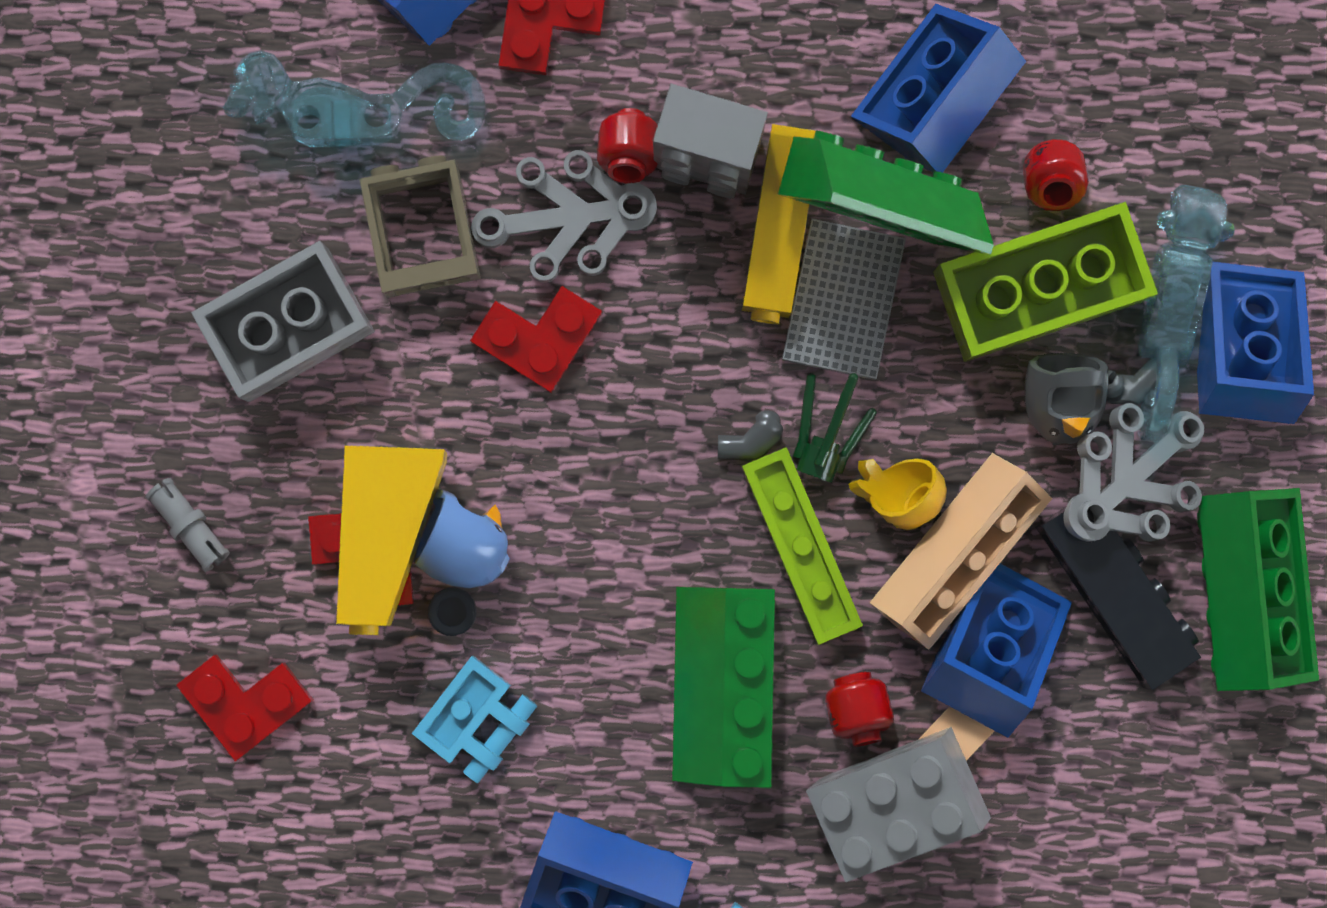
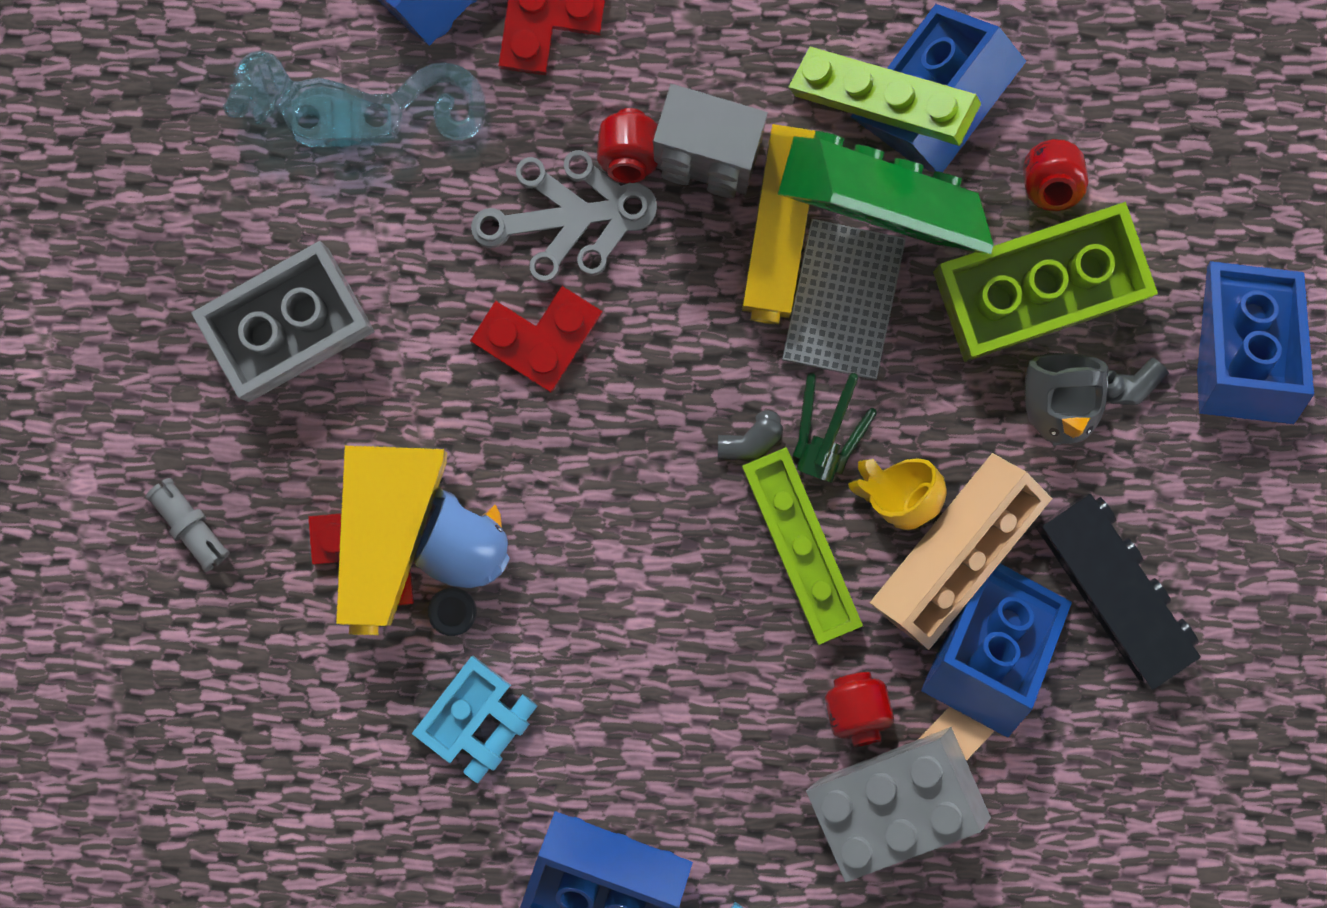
red plate [176,654,314,761] -> none
dark tan window [359,155,481,298] -> none
green slope [672,587,775,788] -> none
light grey plant [1063,403,1204,542] -> none
clear light blue animal [1138,185,1235,443] -> none
green slope [1197,488,1319,691] -> none
none -> lime plate [789,46,981,146]

